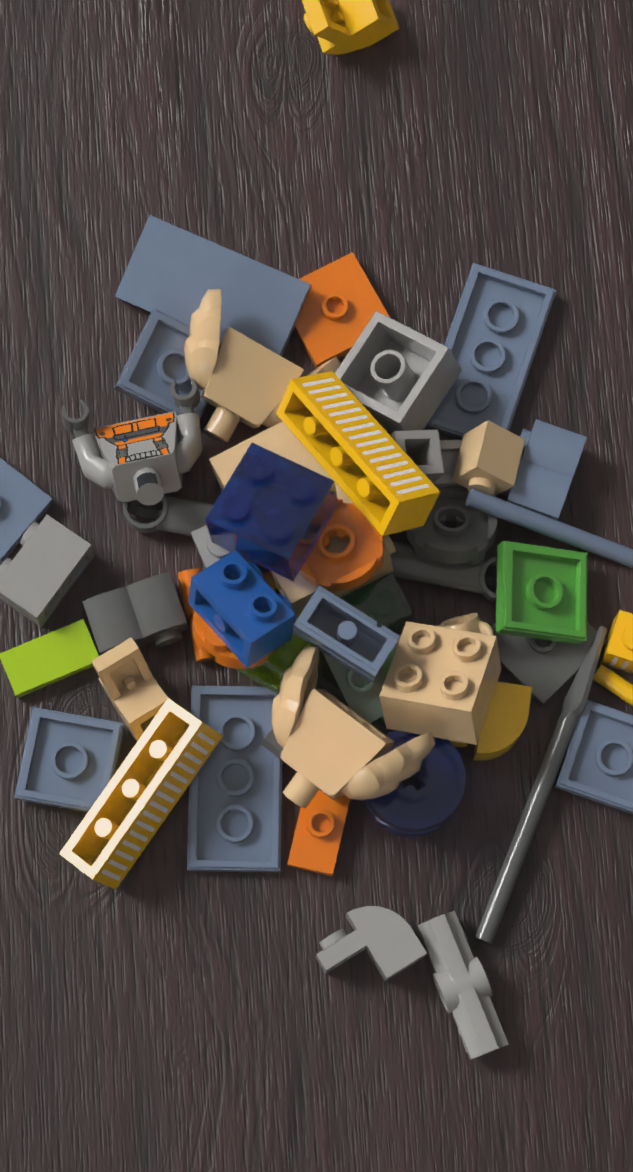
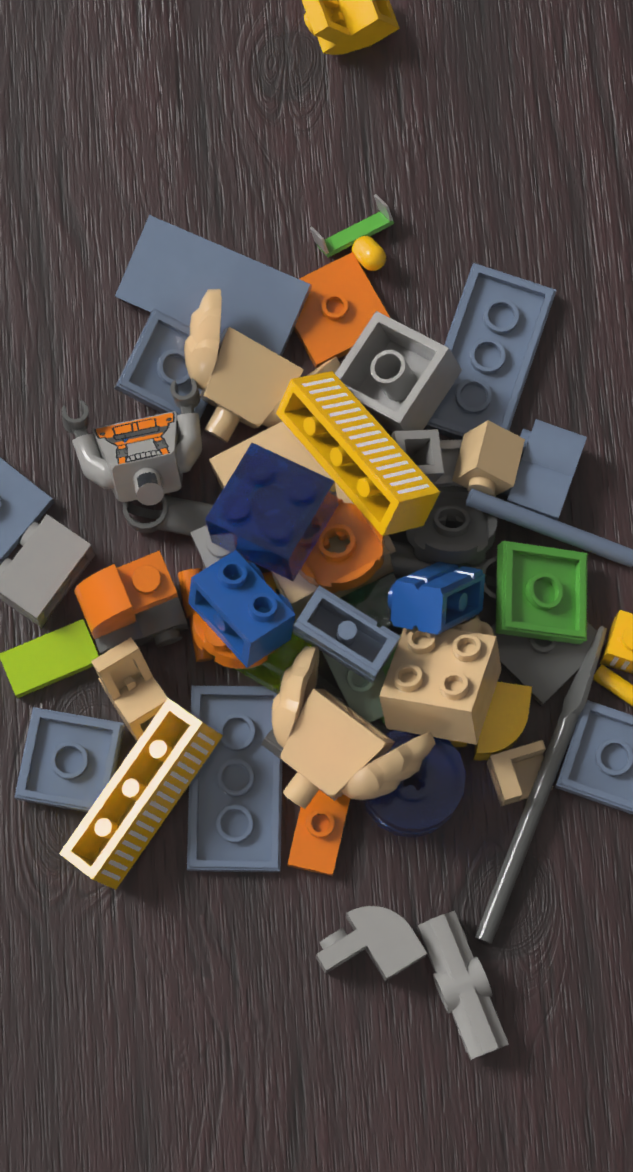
none -> orange brick [74,550,178,639]
none -> piece [310,194,394,271]
none -> blue brick [388,562,485,635]
none -> tan panel [487,740,553,806]

